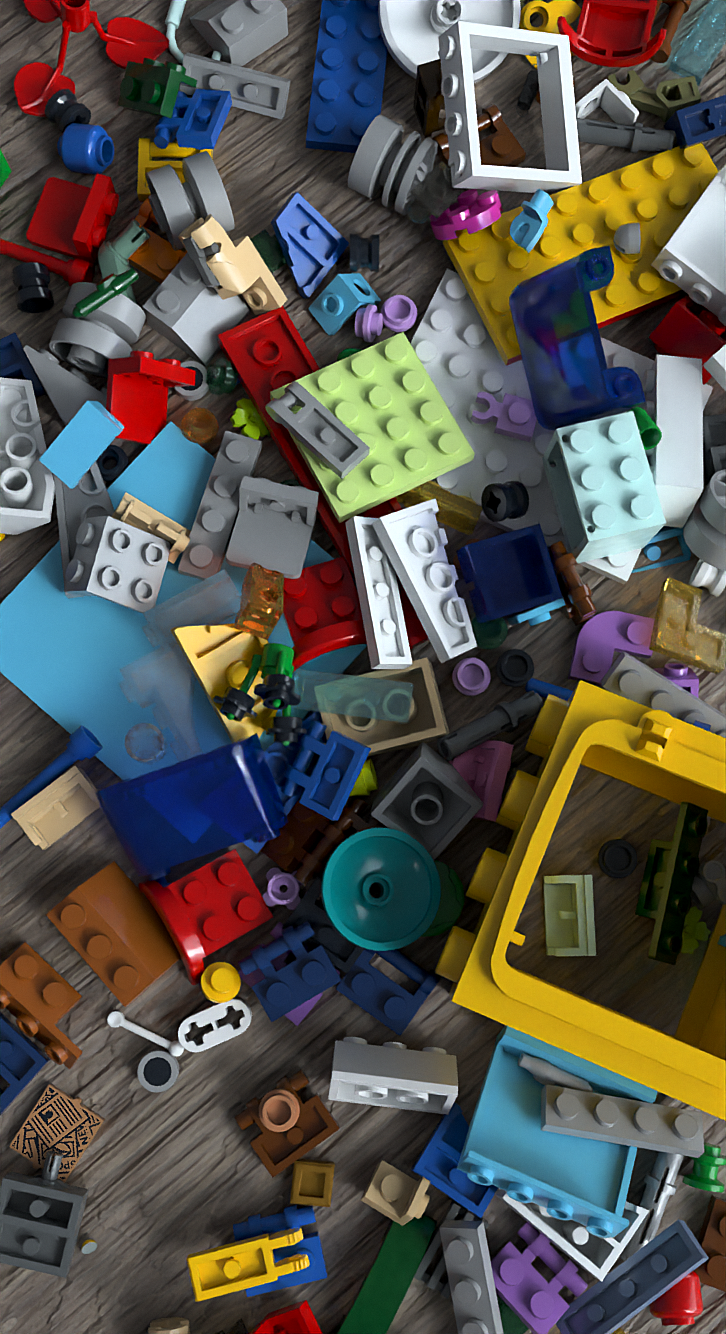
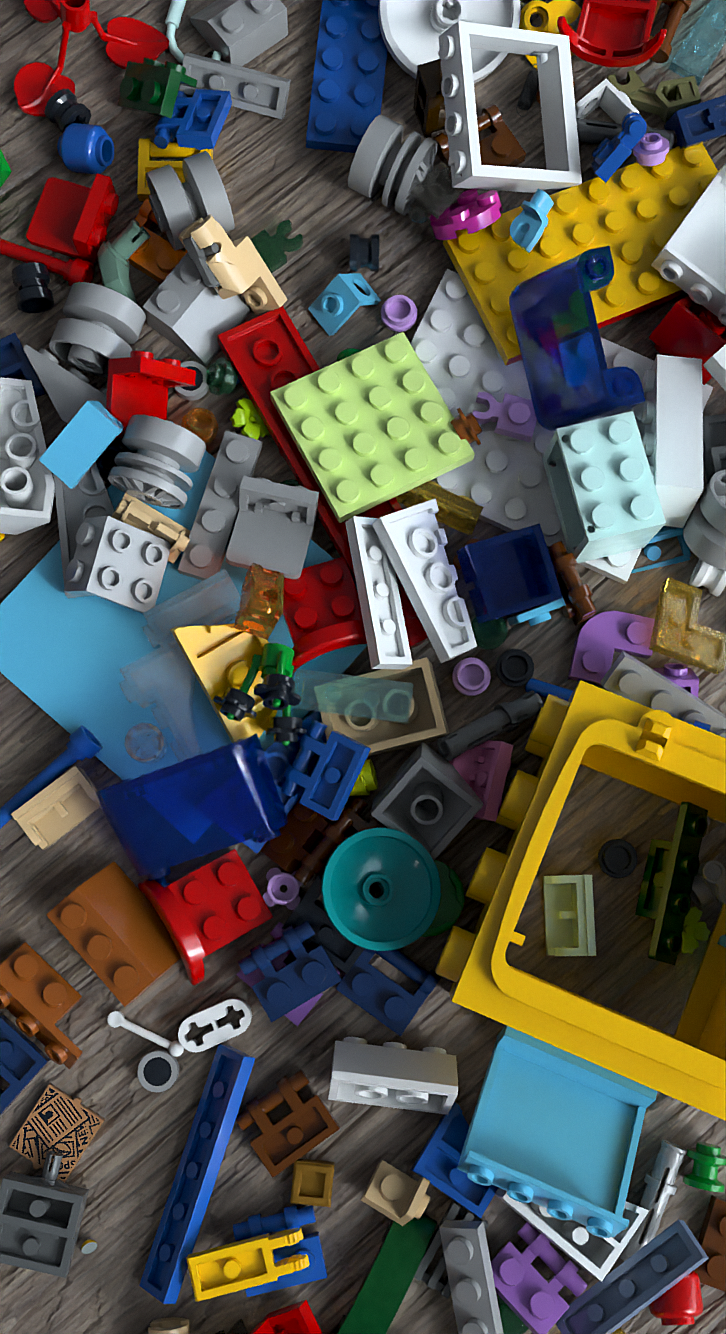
dark green piece [72,268,139,318] -> none
yellow plate [200,962,241,1003] -> none
nougat plate [259,1089,300,1132] -> none
light grey plate [265,381,370,479] -> none
wing [271,192,350,298] -> none
lavender plate [355,304,383,342] -> none
black wheel [481,481,529,522] -> none
light grey piece [518,1053,593,1093] -> none
light grey plate [541,1084,704,1158] -> none
light grey hinge [613,222,641,254] -> none
green piece [627,407,662,450] -> none
none -> light grey wheel [108,415,206,509]
none -> blue plate [139,1044,255,1304]
none -> dark orange plate [451,408,483,445]
none -> blue plate [591,112,647,183]
none -> lavender plate [633,133,669,166]

